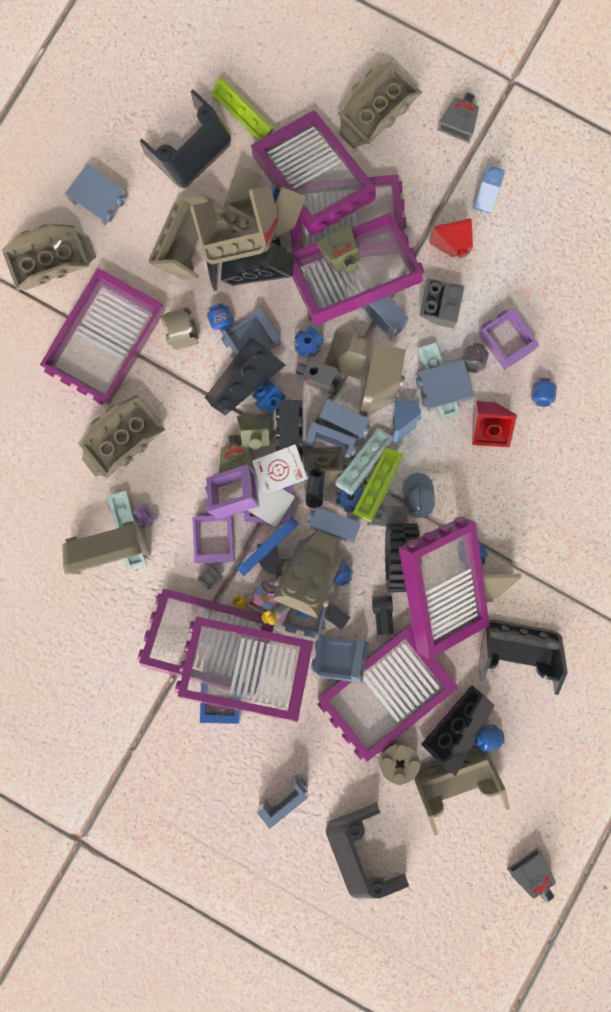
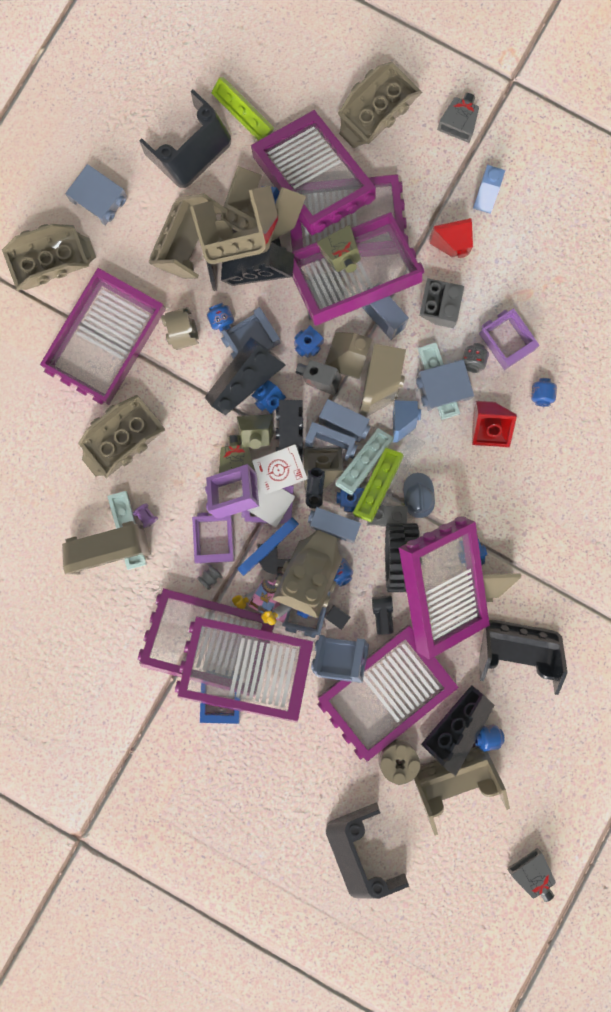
sand blue panel [257,775,308,829] -> none

